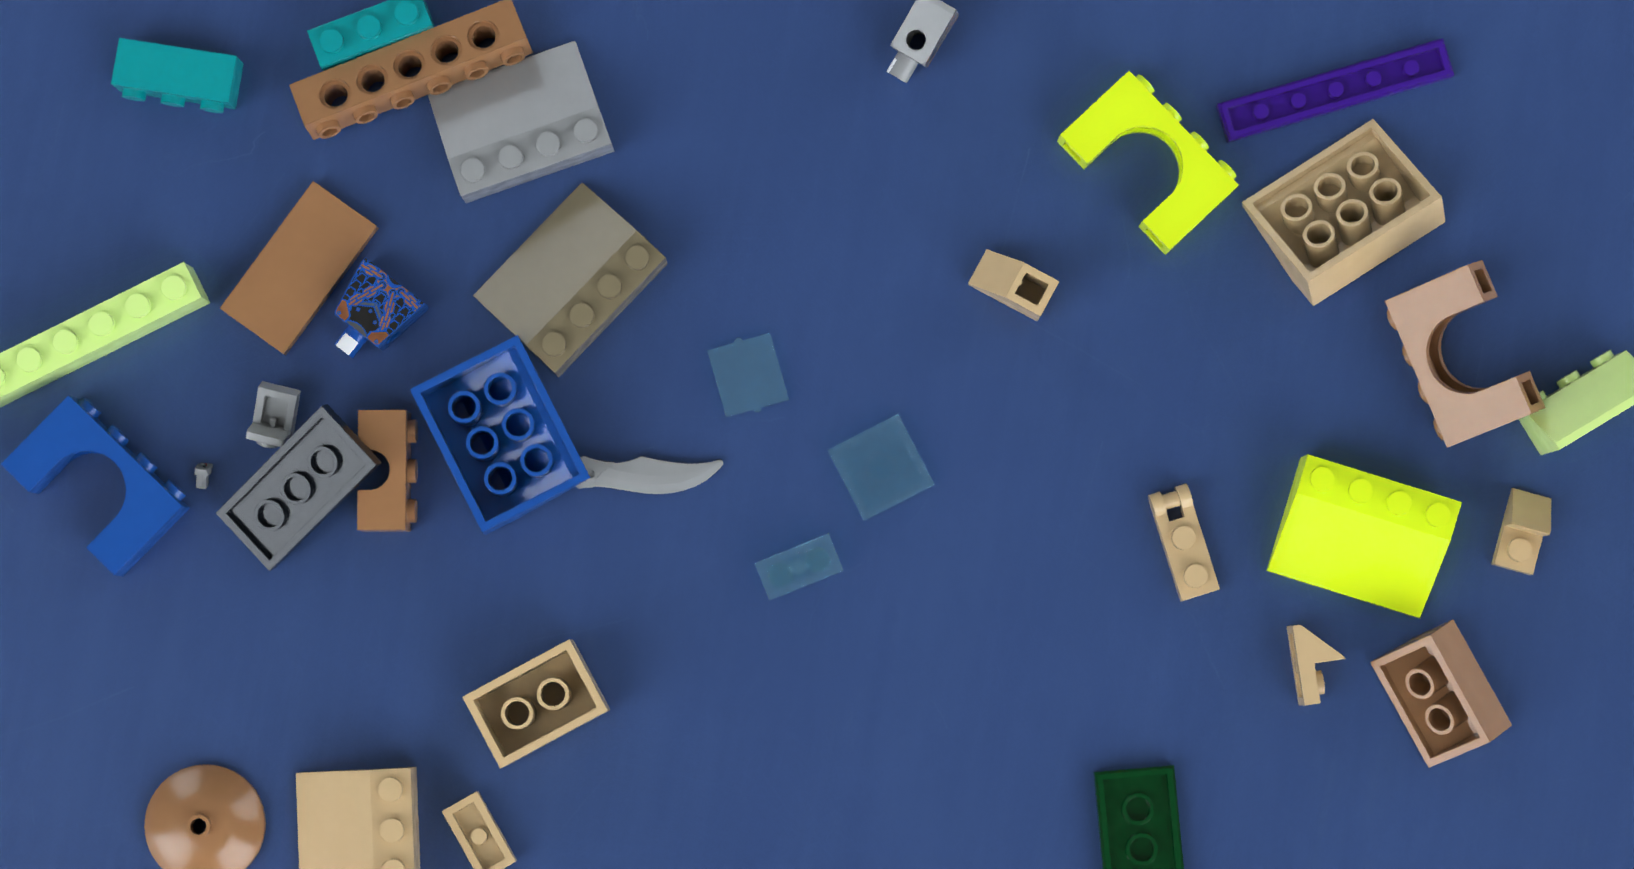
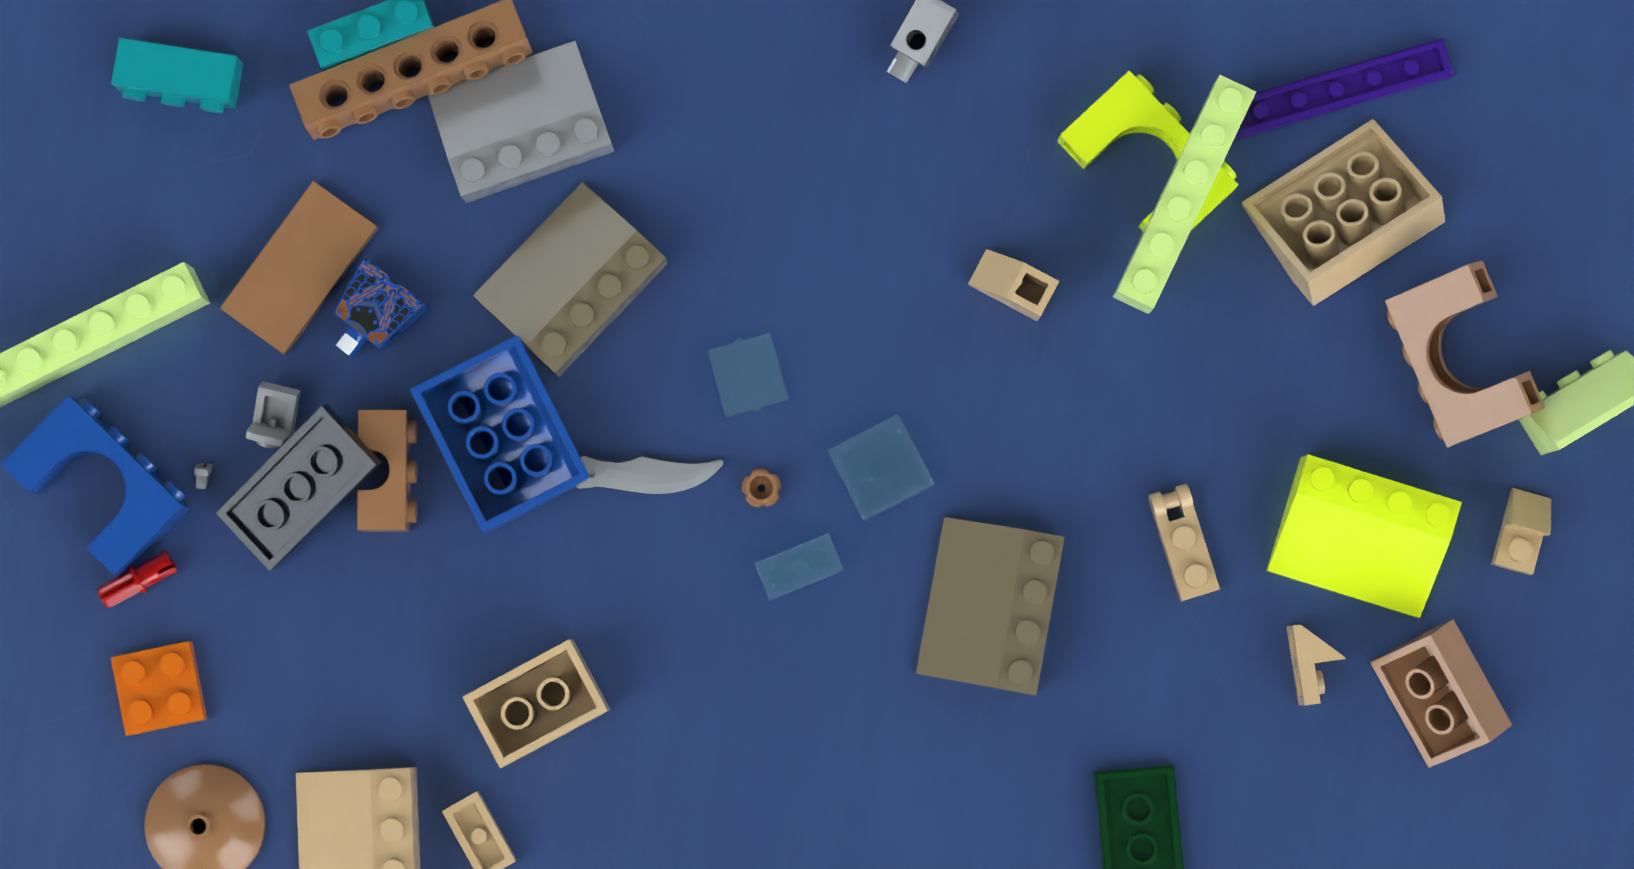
none -> red axle [97,550,178,608]
none -> orange plate [111,641,207,736]
none -> medium nougat plate [742,468,781,508]
none -> dark tan slope [916,517,1065,696]
none -> yellowish green brick [1113,75,1256,314]

